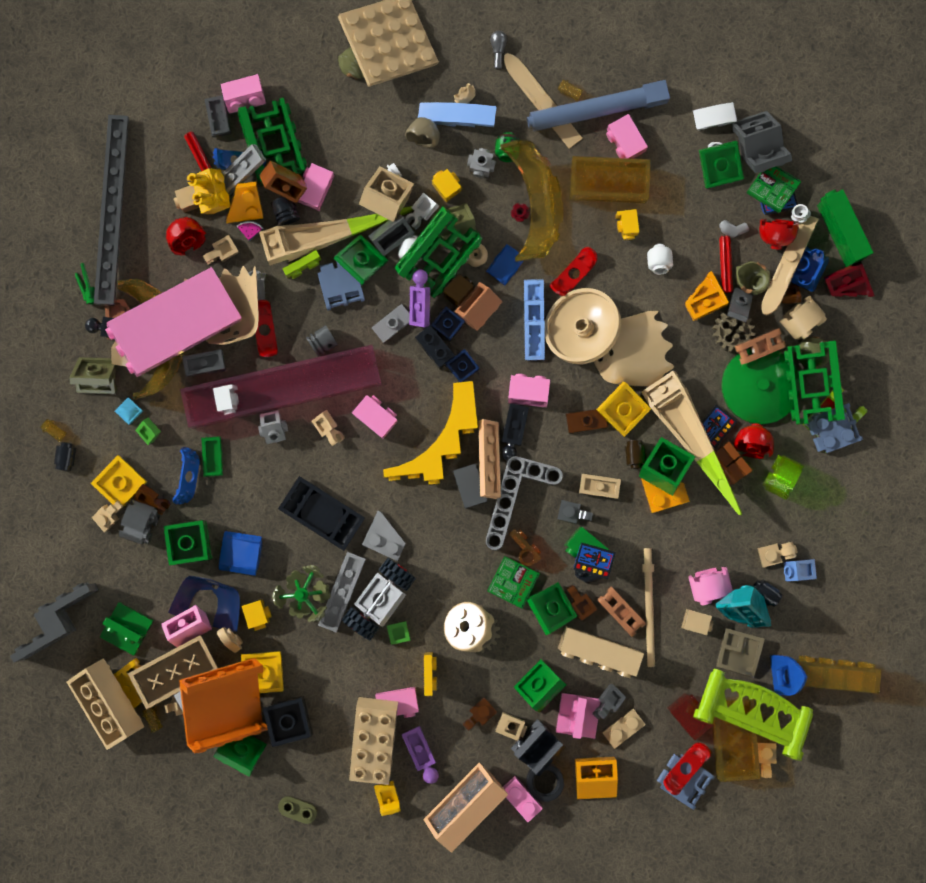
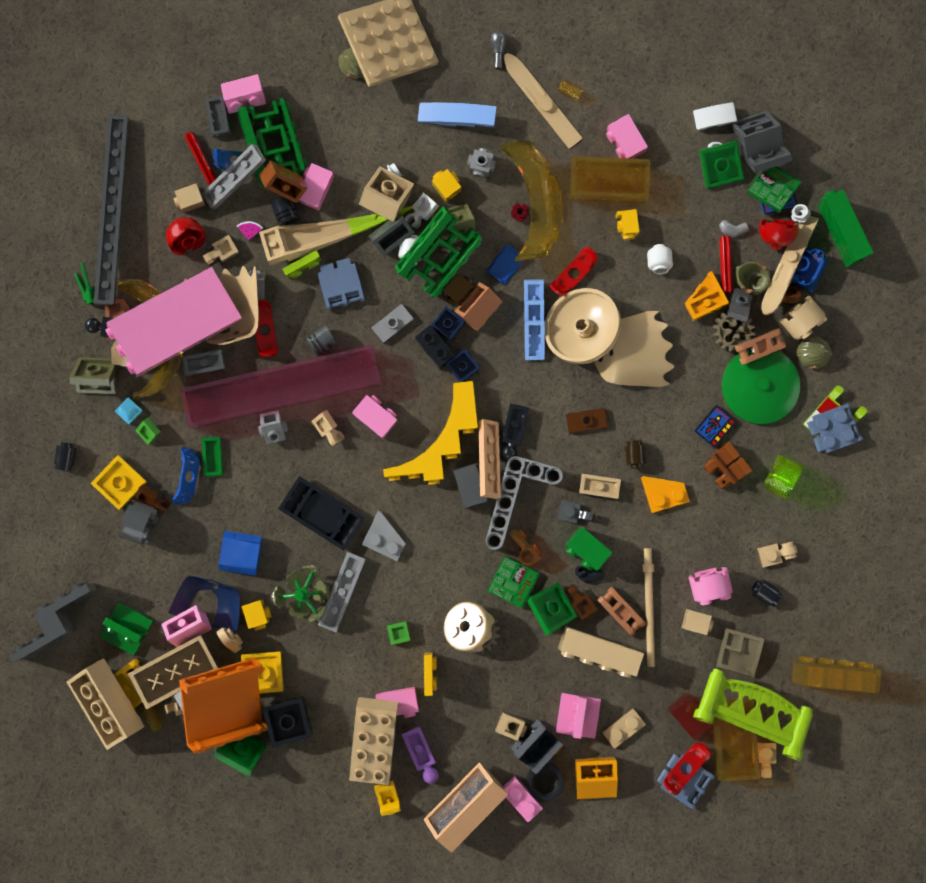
clear yellow pin [41,419,67,443] -> none
tan plate [92,501,123,532] -> none
green brick [163,520,212,566] -> none
yellow brick [187,168,231,214] -> none
white brick [213,384,239,415] -> none
light orange wing [226,182,263,223] -> none
olive plate [278,796,317,824] -> none
green tile [334,234,388,285] -> none
plate [342,558,416,641] -> none
dark tan hair [405,117,440,148] -> none
medium lavender plate [409,269,430,327] -> none
tan plate [454,83,475,104] -> none
reddish brown plate [463,697,497,731] -> none
tan plate [466,244,488,267] -> none
green head [495,132,521,162] -> none
bright pink brick [508,374,550,408] -> none
green bracket [514,659,566,713] -> none
sand blue brick [527,80,670,131] -> none
piece [573,542,616,579] -> none
dark grey plate [593,684,626,719] -> none
yellow plate [596,381,651,437] -> none
green brick [639,437,696,496] -> none
tan plate [642,370,742,516] -> none
teal wedge [716,585,771,628] -> none
red cylinder [734,423,774,459] -> none
blue shield [770,655,807,696] -> none
green fence [784,341,845,425] -> none
medium blue bracket [784,559,817,581] -> none
dark red wing [824,261,875,297] -> none

